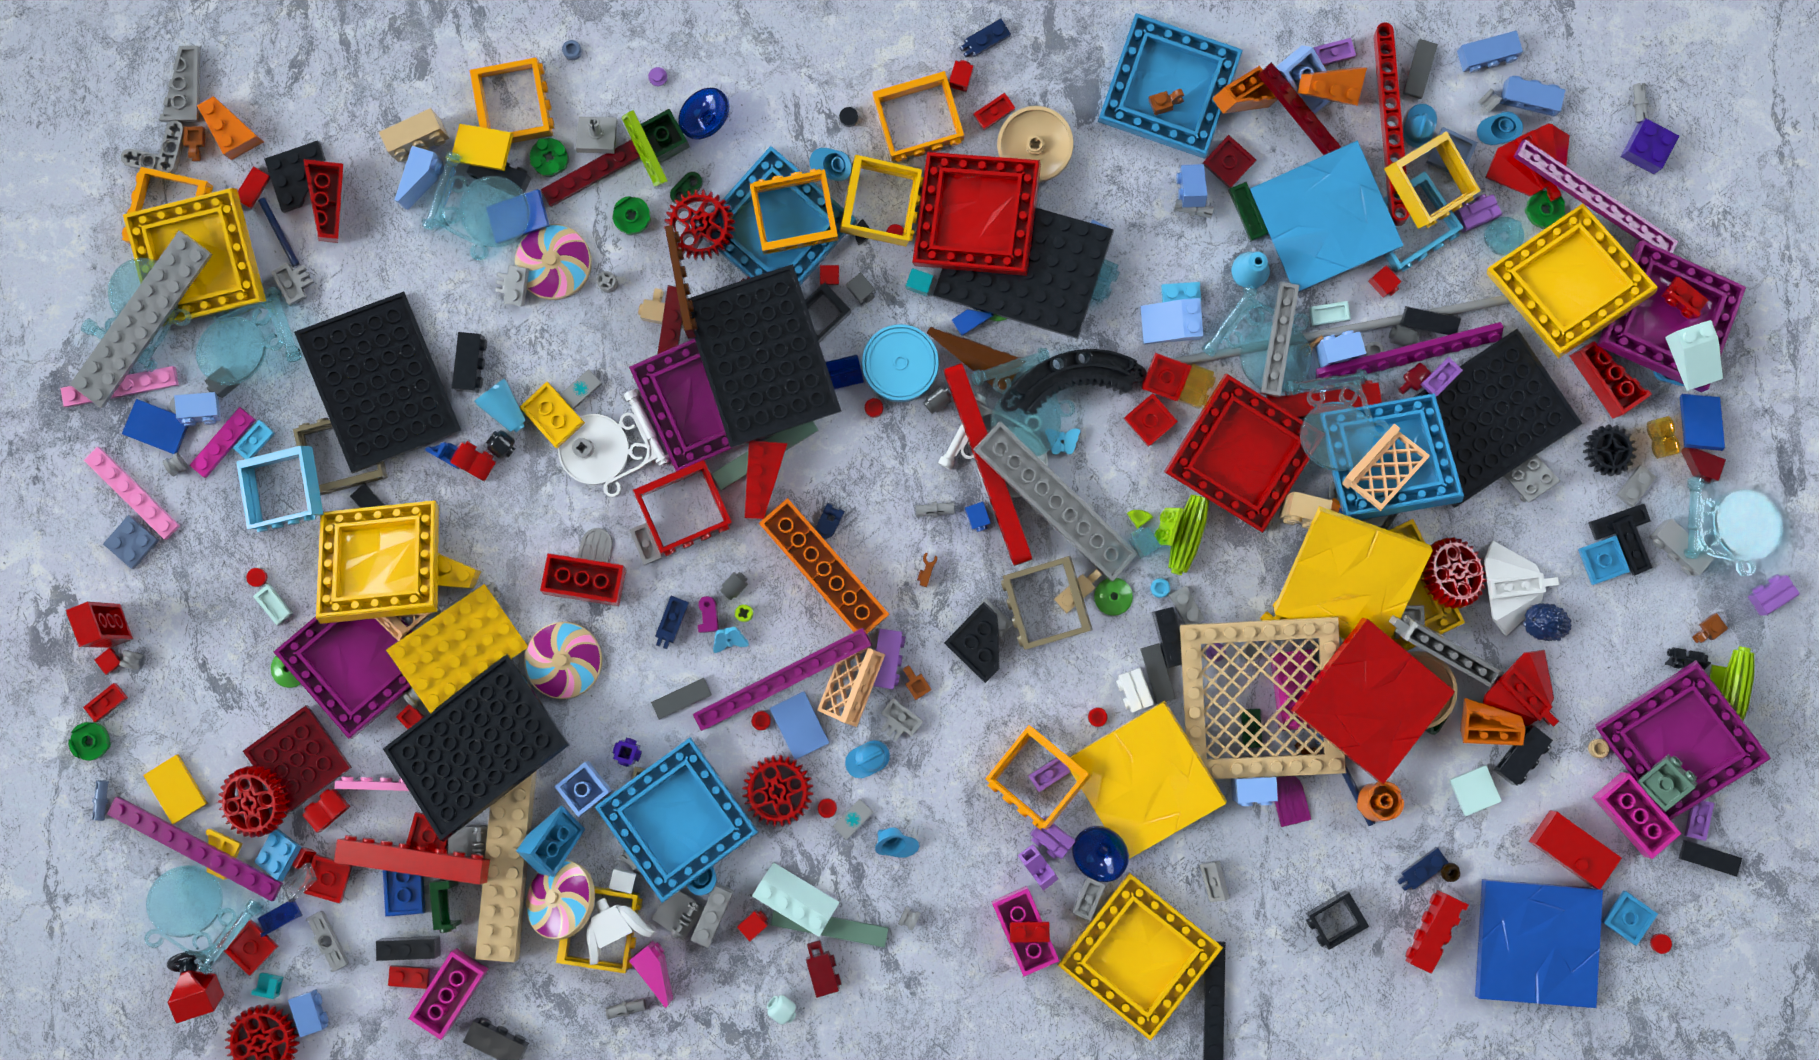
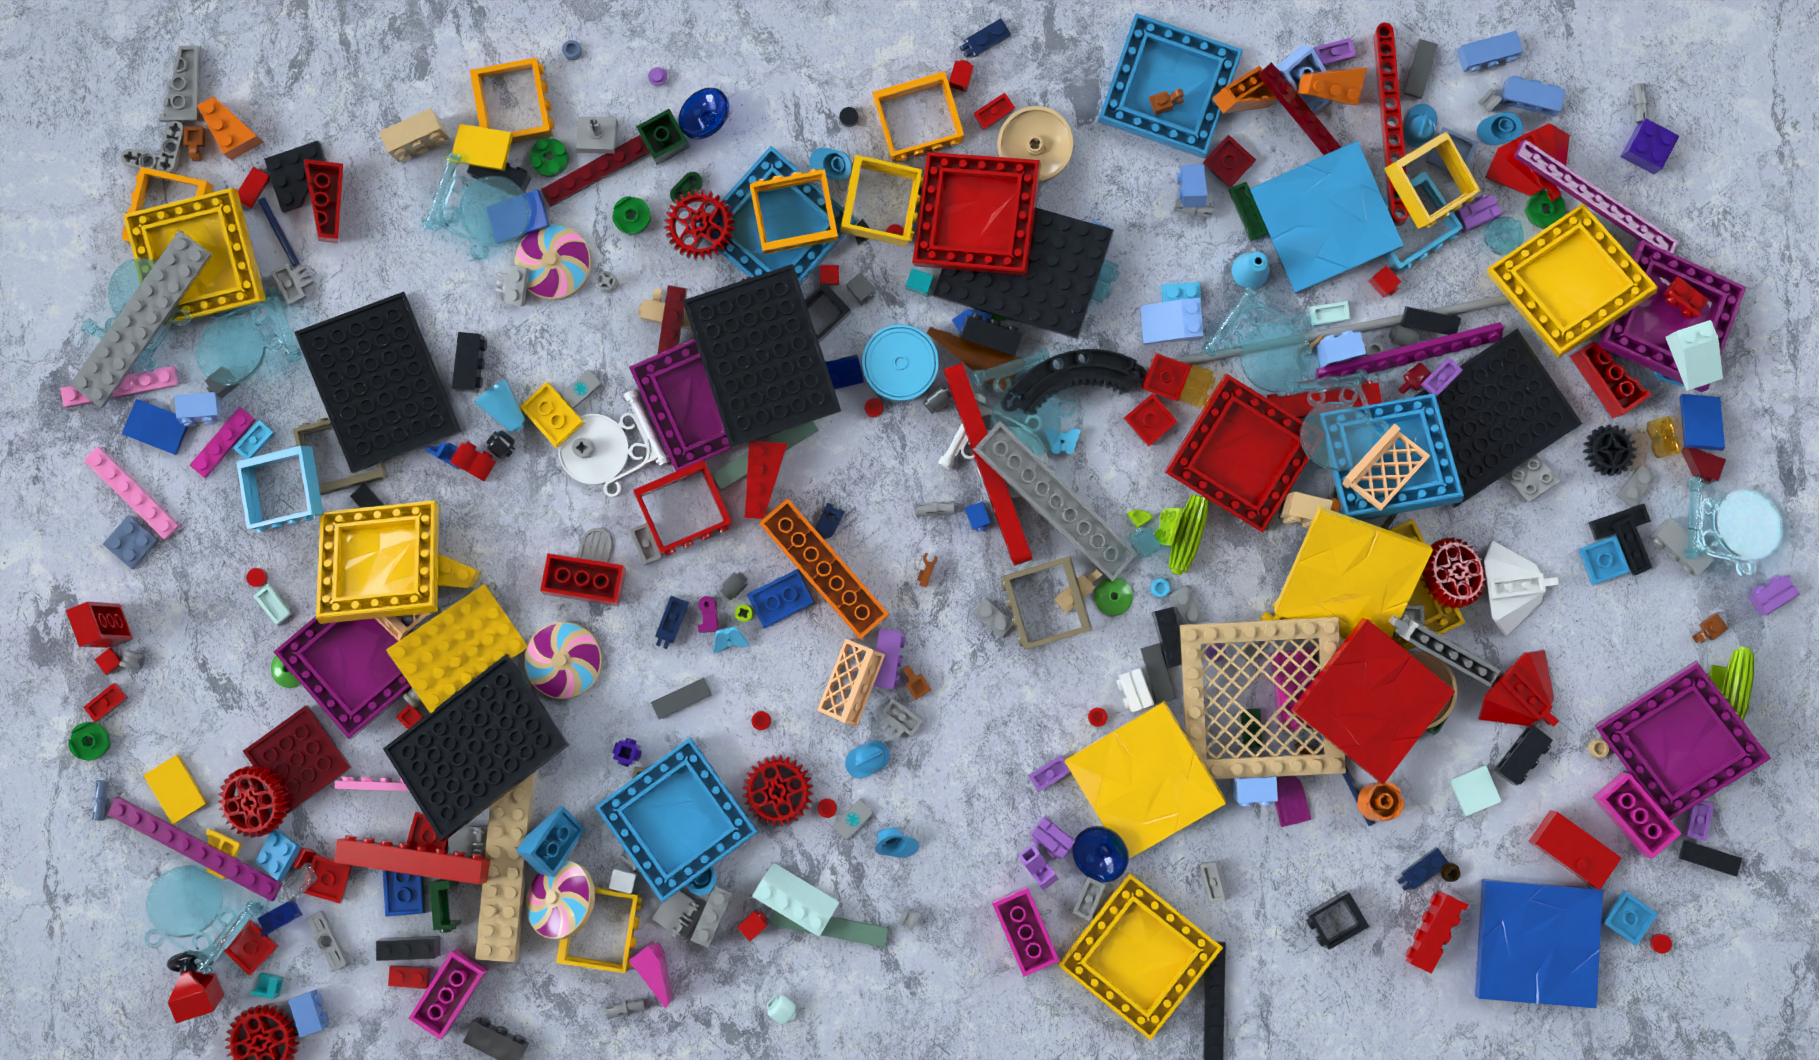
light grey wheel [163,453,188,477] -> none
red brick [302,789,351,833] -> none
light blue slope [395,146,444,210] -> none
light blue brick [554,761,612,817] -> none
white torso [587,898,655,965] -> none
lime tile [621,110,667,187] -> none
reddish brown plate [665,225,698,339] -> none
magenta plate [693,627,872,731] -> none
medium blue tile [770,691,830,760] -> none
dark red brick [806,940,842,998] -> none
black plate [944,602,1000,683] -> none
light orange window [985,725,1092,830] -> none
red plate [1010,921,1050,943] -> none
light grey plate [1260,282,1299,398] -> none
orange wedge [1460,698,1526,745] -> none
dark blue piece [1523,603,1572,642] -> none
sand green plate [1637,754,1697,812] -> none
black hinge [1665,647,1711,670] -> none
none -> blue tile [747,569,815,629]
none -> black brick [959,313,1022,356]

